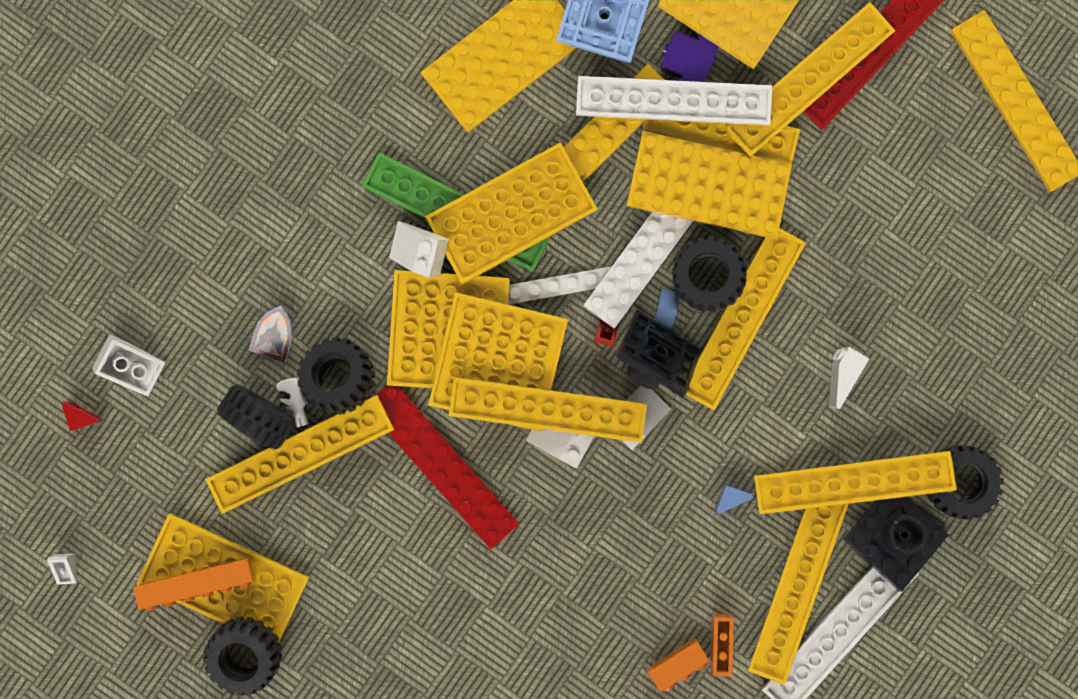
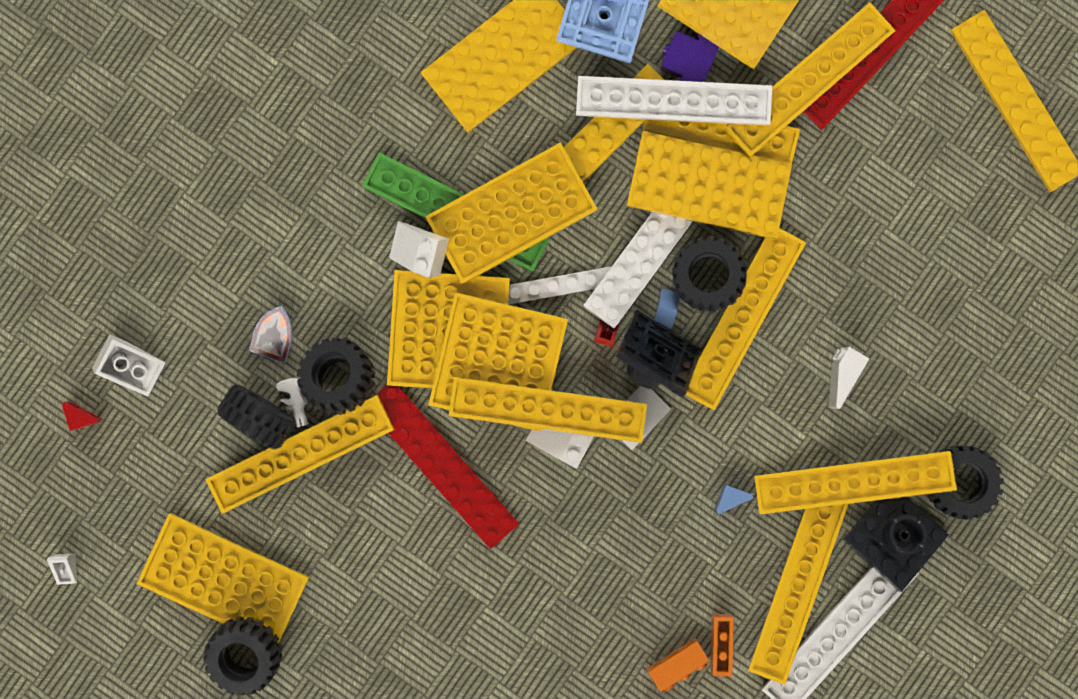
orange brick [133,557,256,612] -> none

